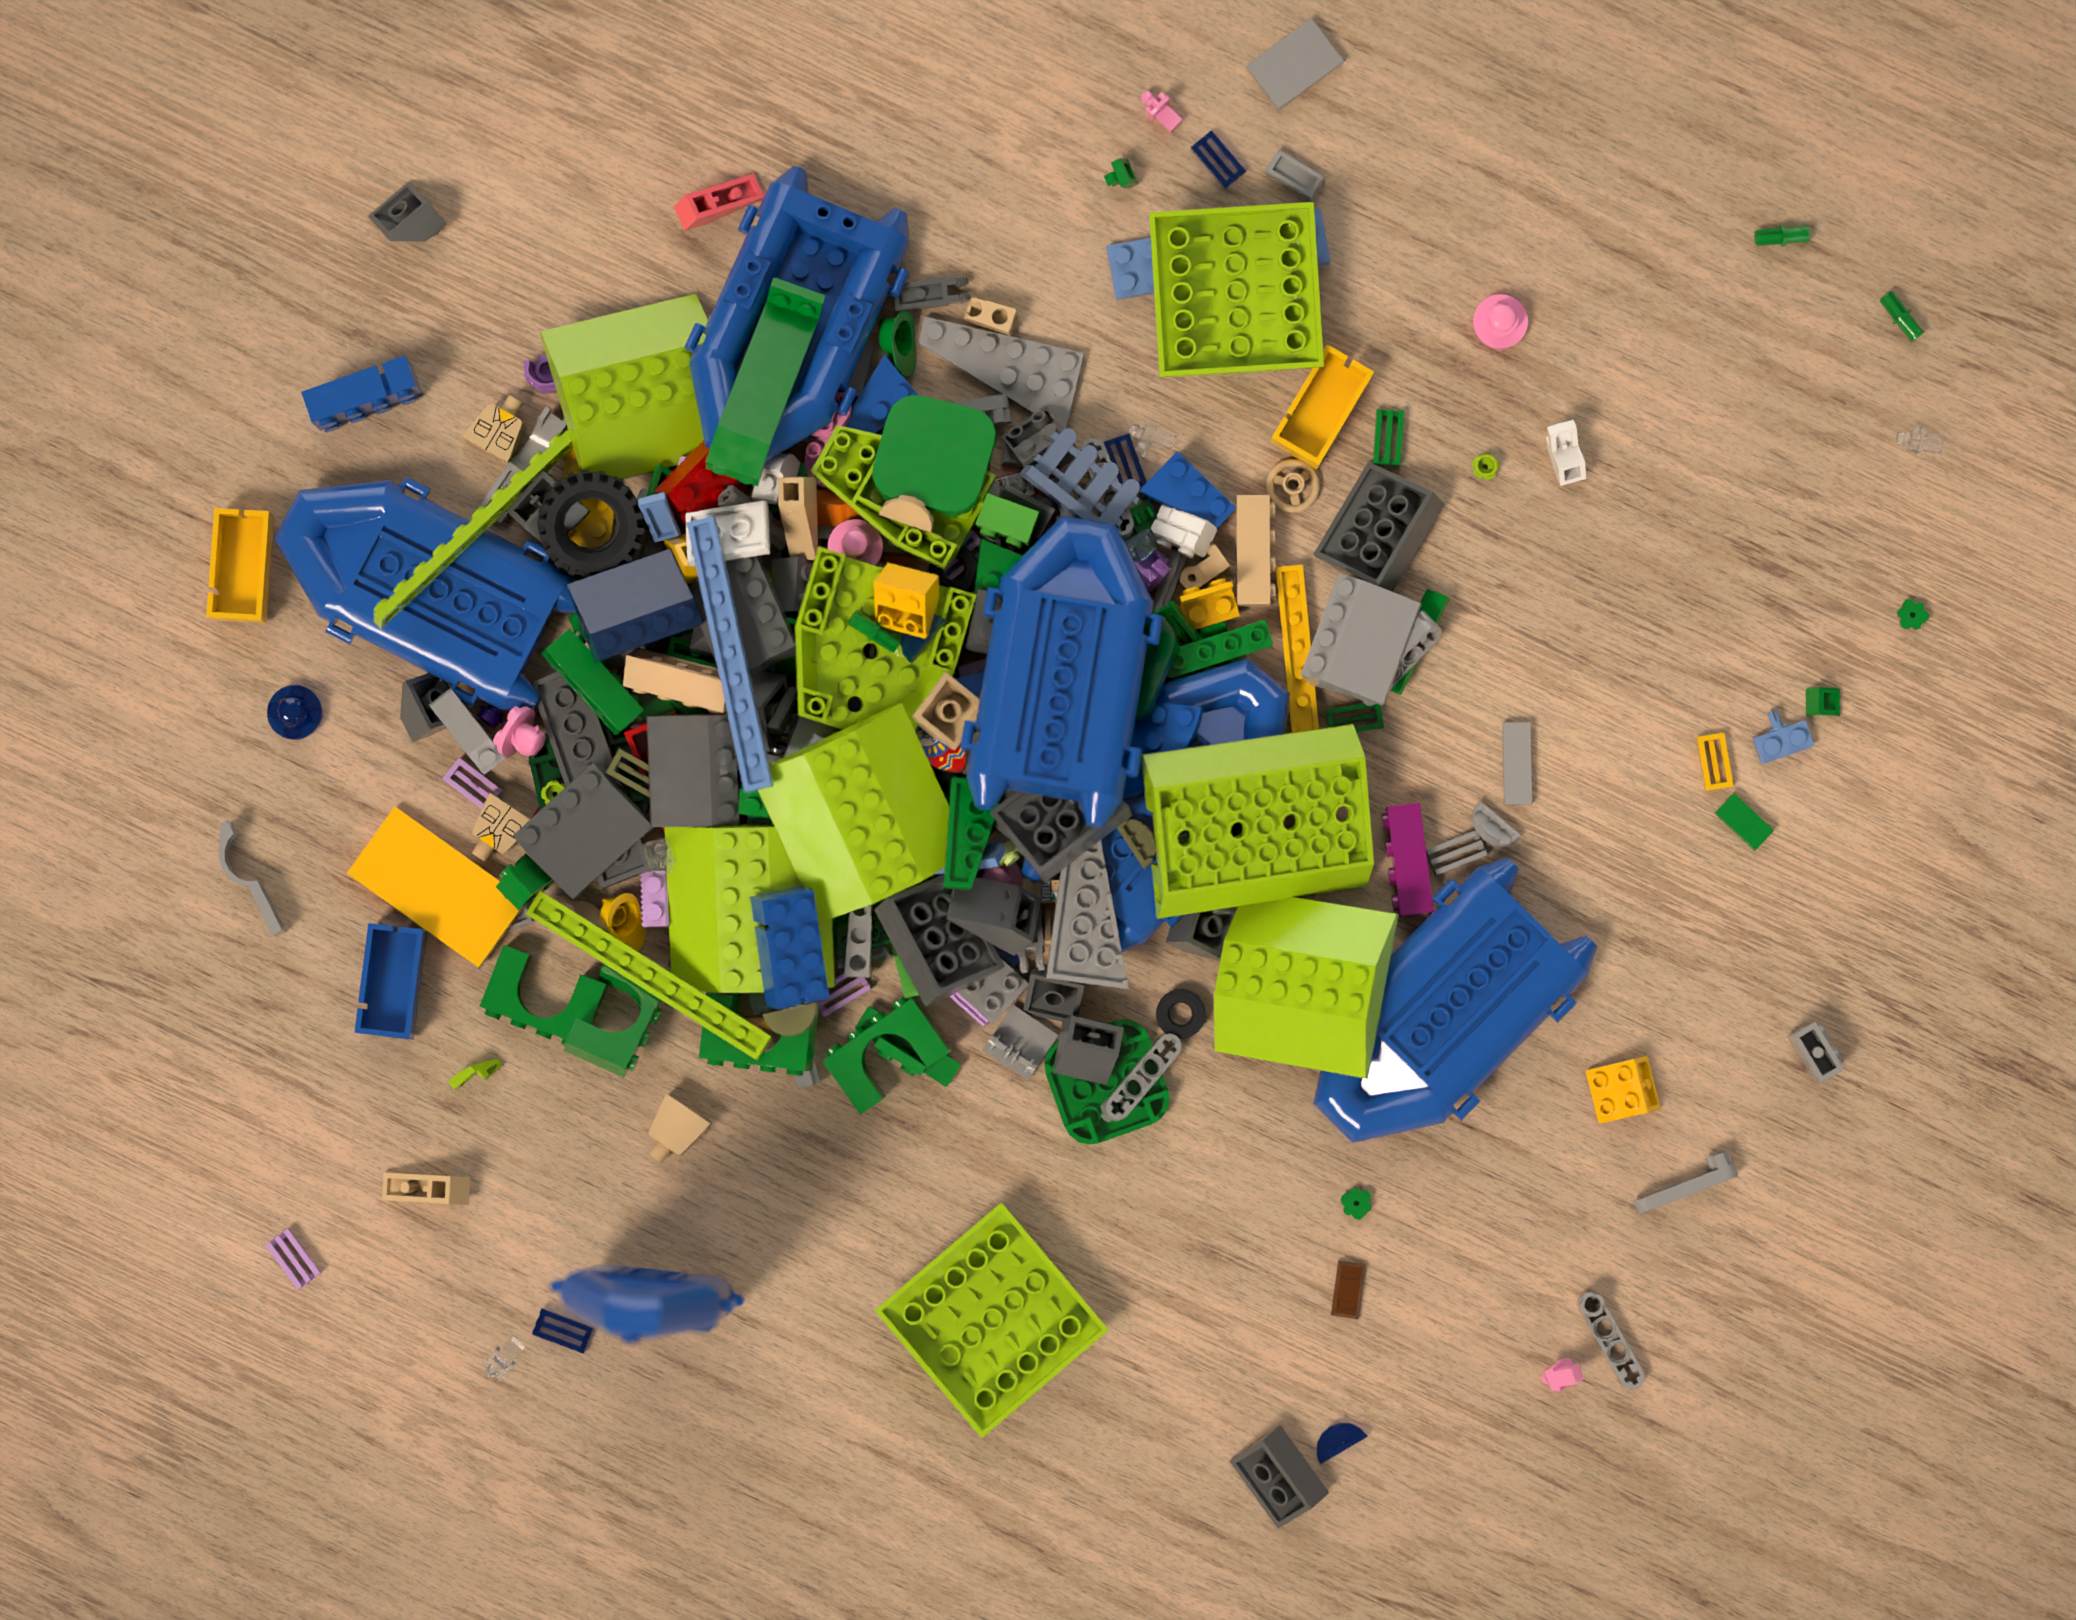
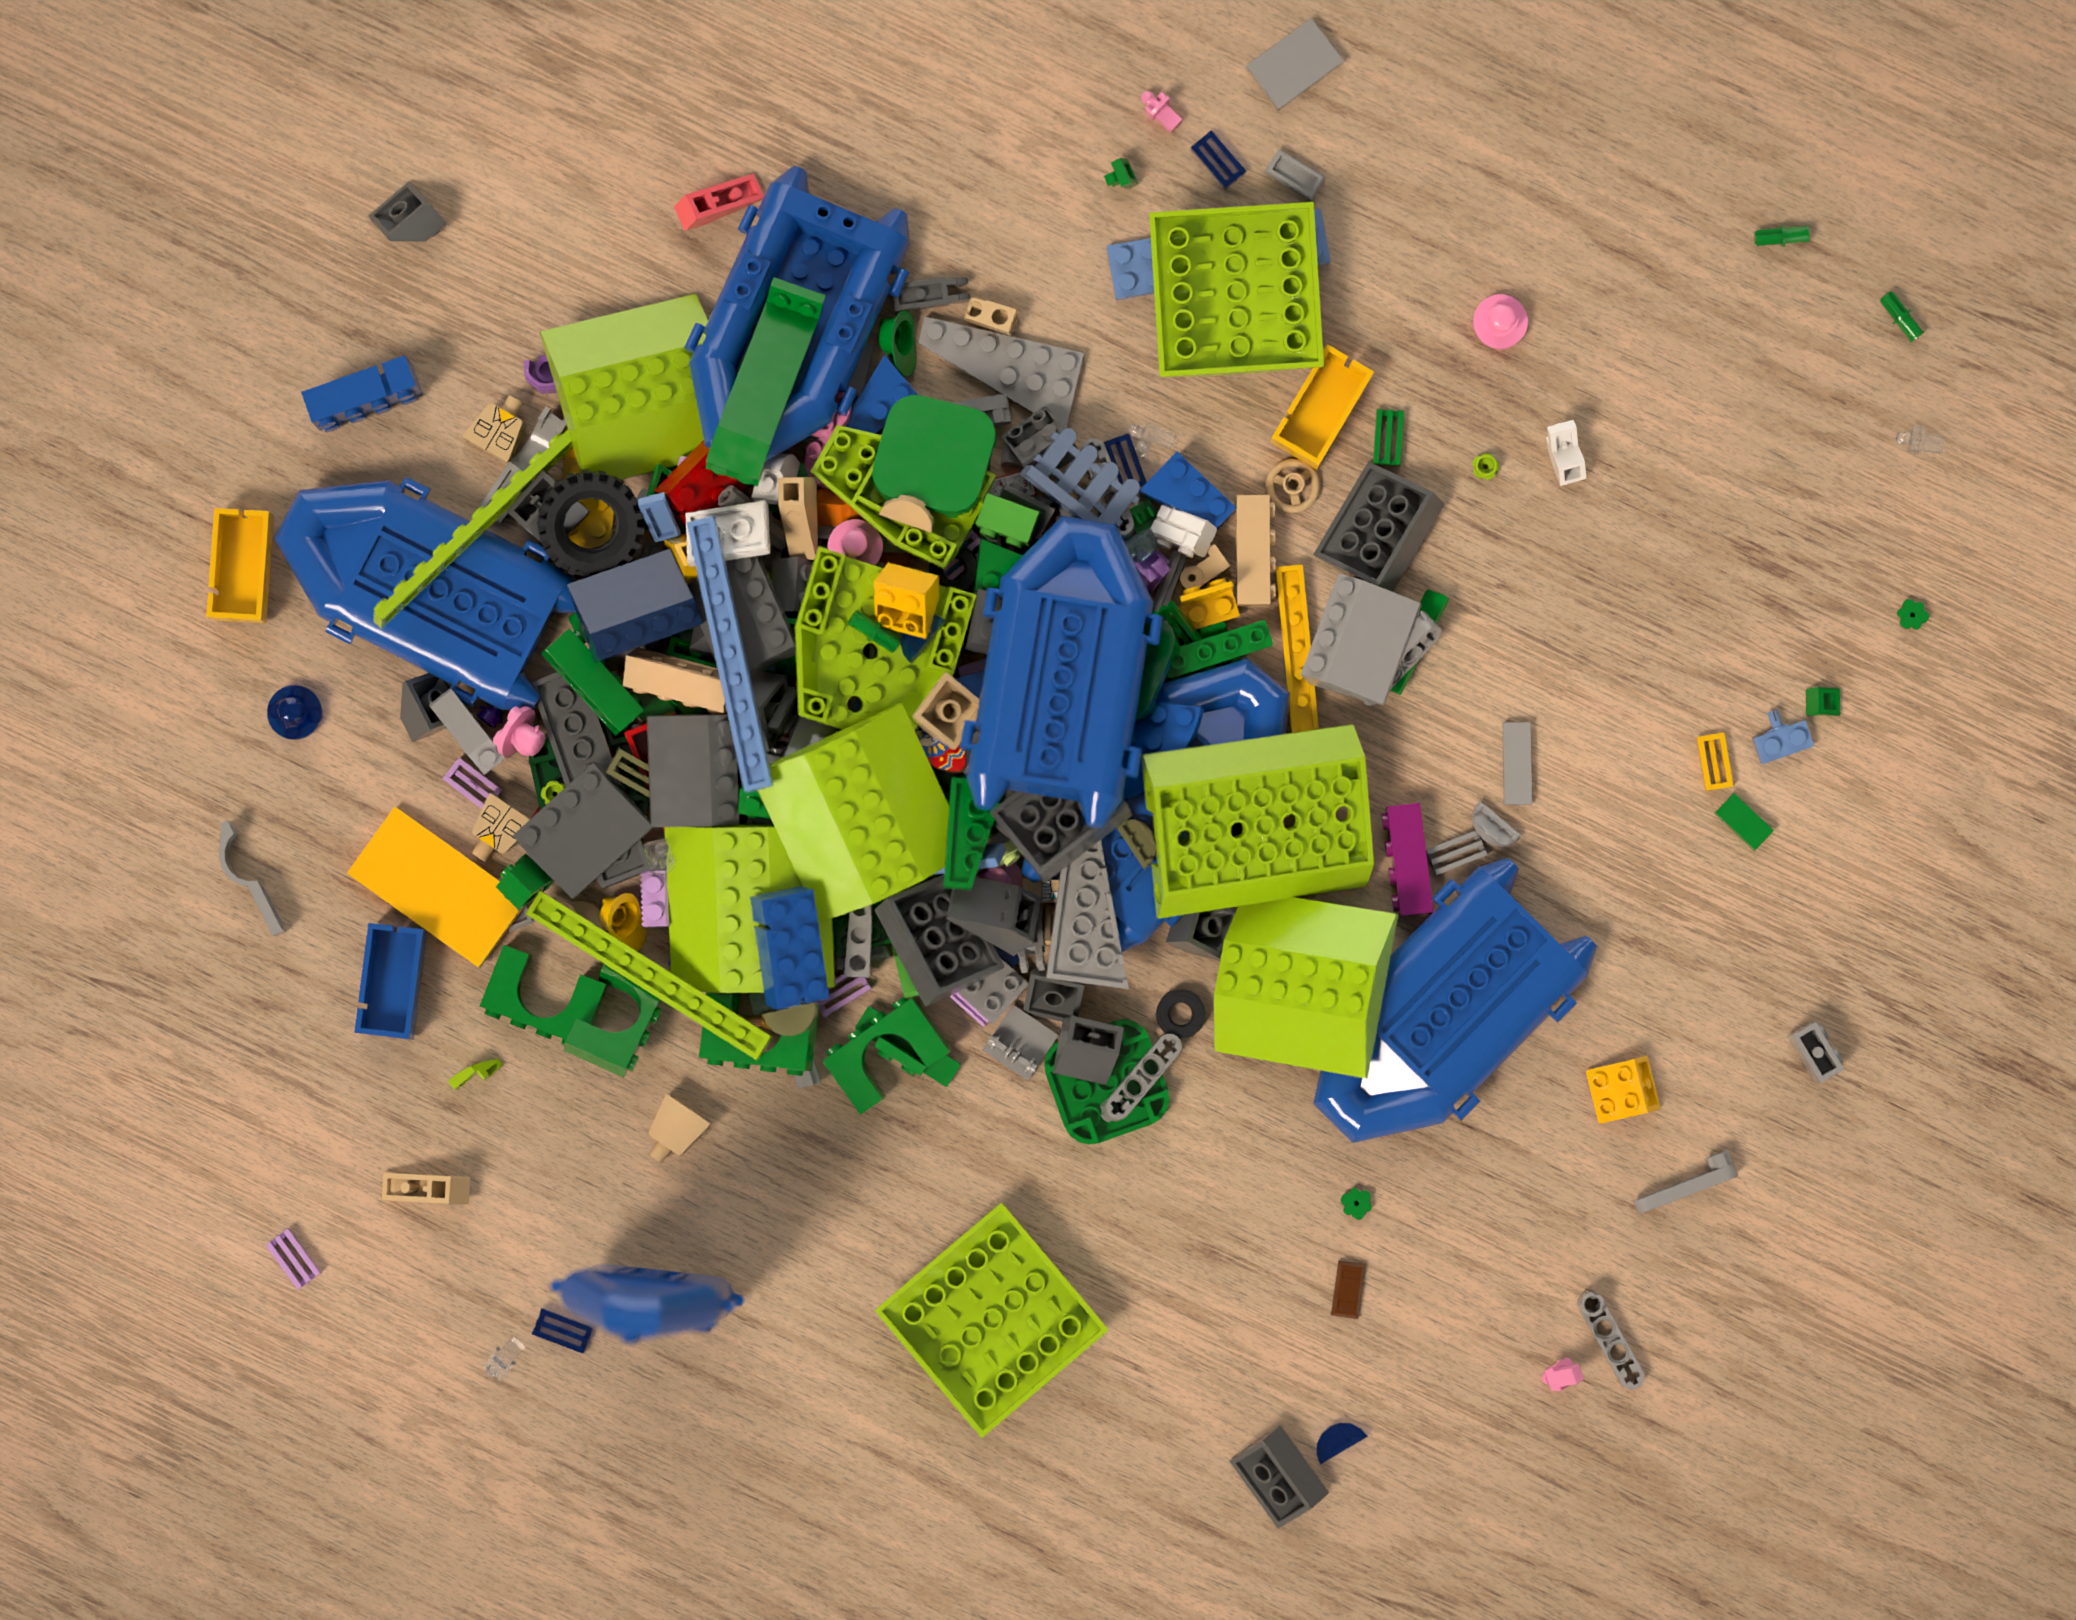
green tile [1325,703,1384,733] -> none

